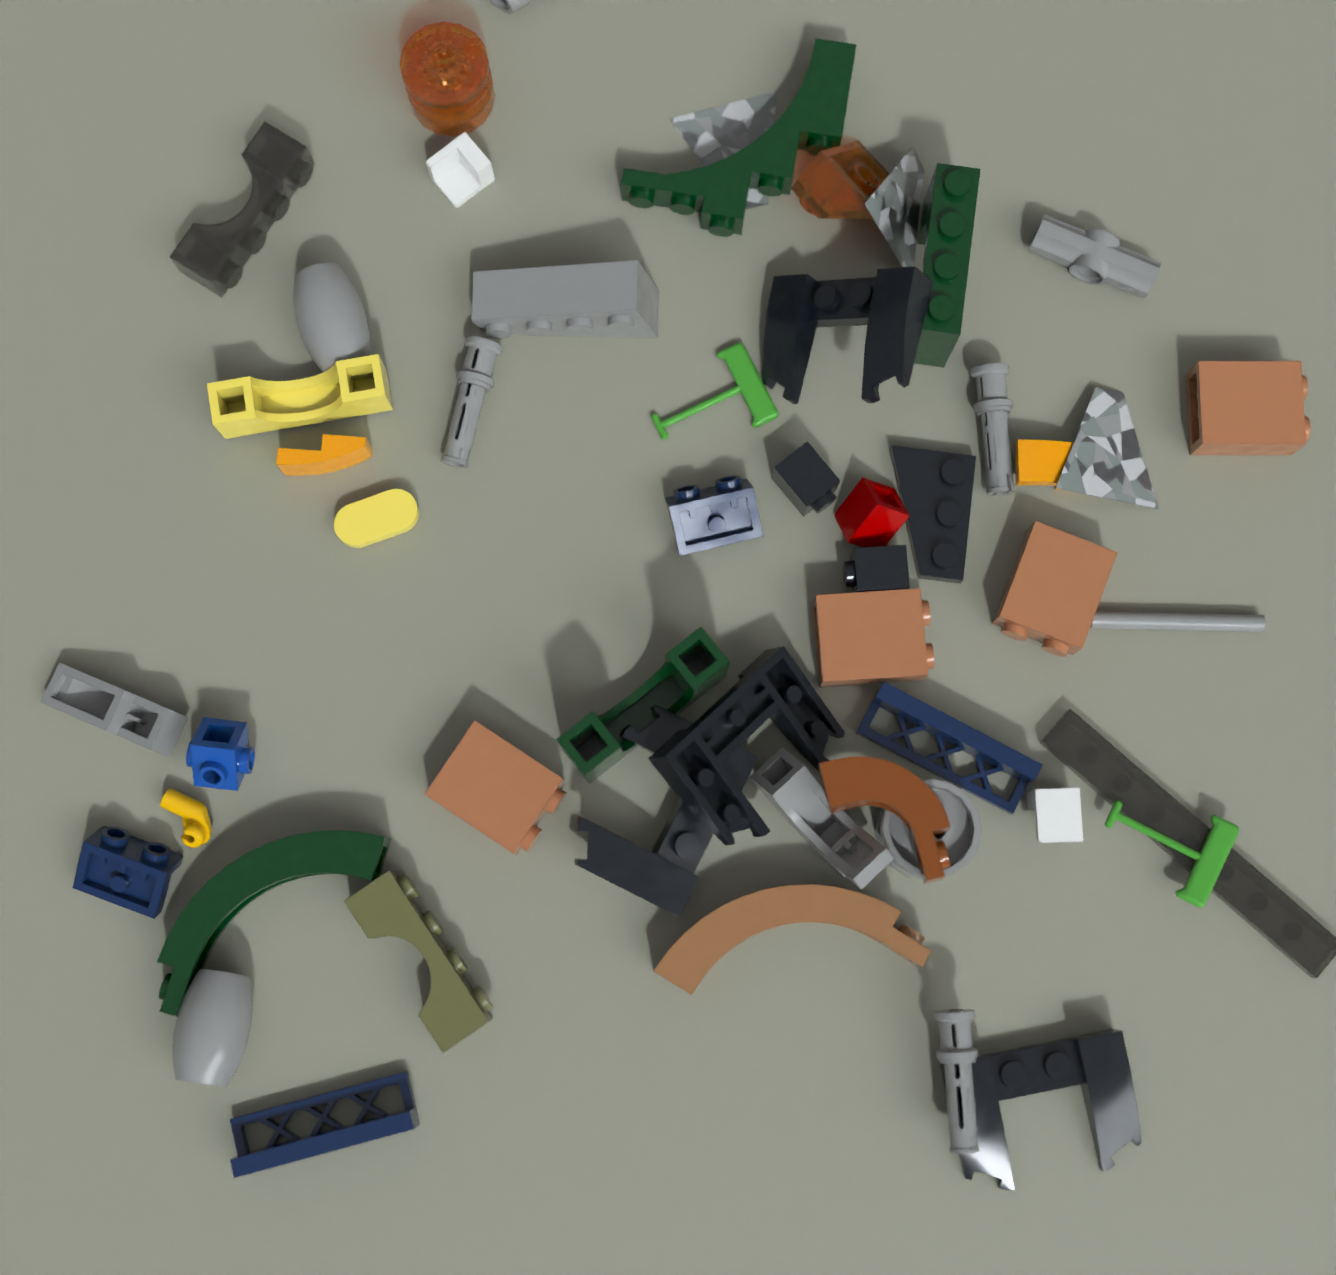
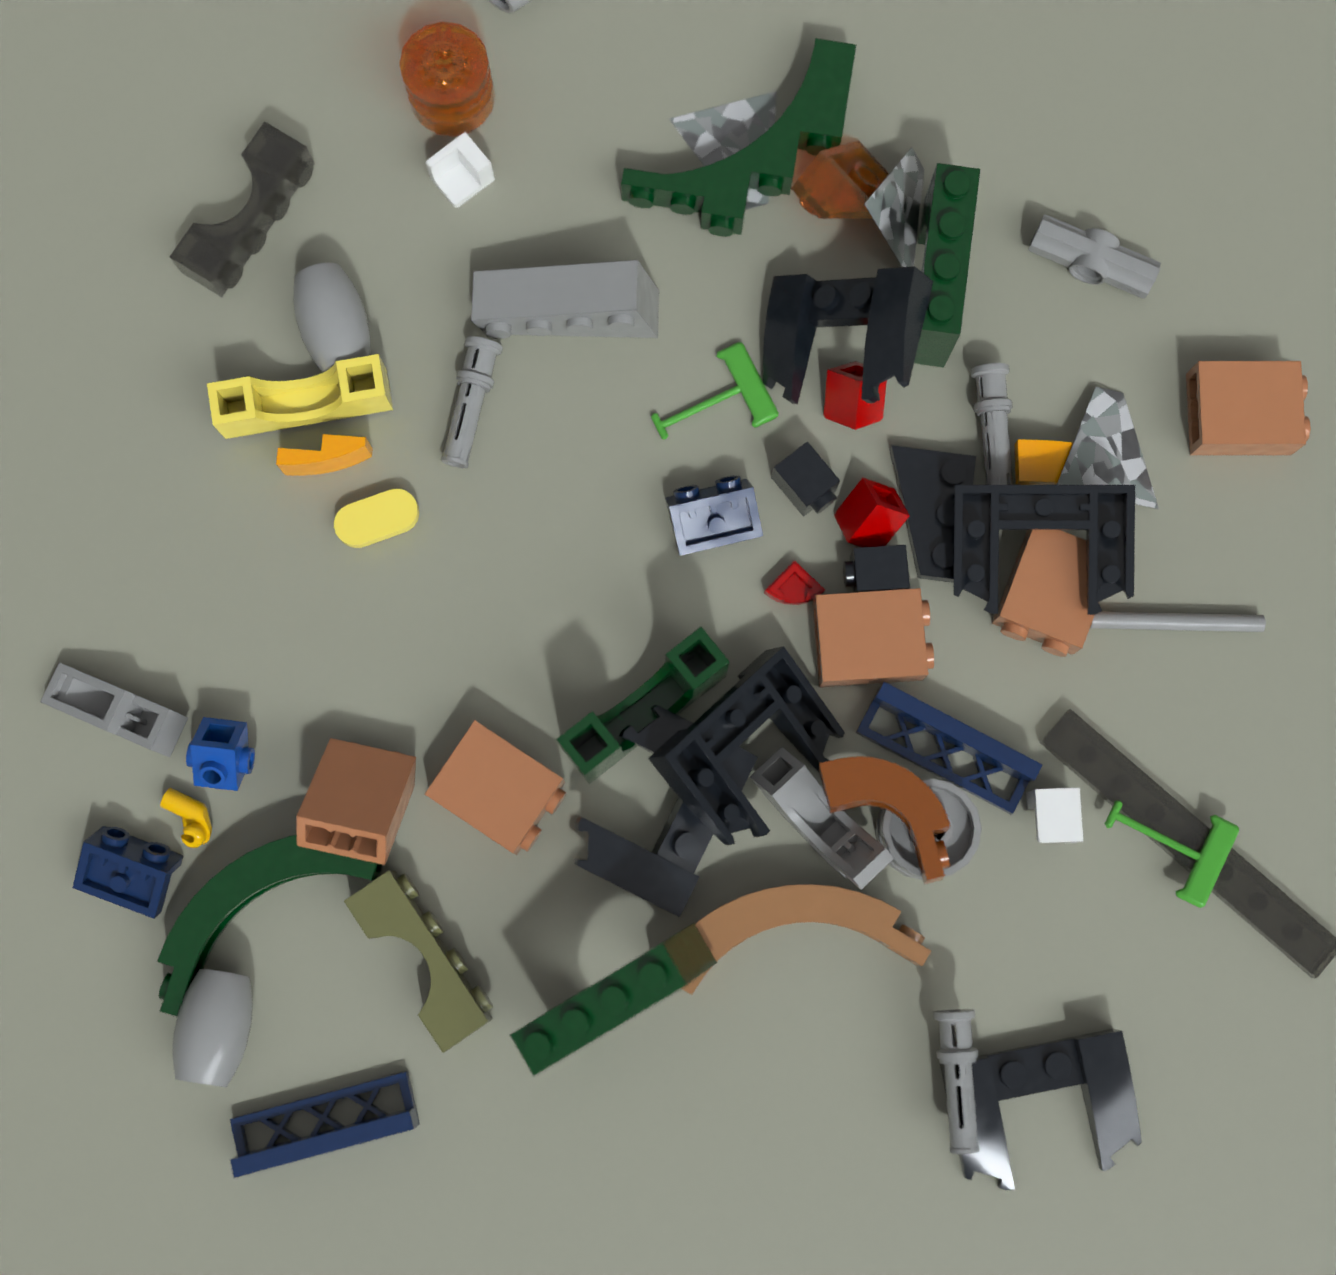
none -> nougat brick [296,738,416,865]
none -> dark green arch [510,923,717,1076]
none -> red tile [764,560,825,605]
none -> red panel [824,361,887,430]
none -> black wedge [953,485,1135,615]

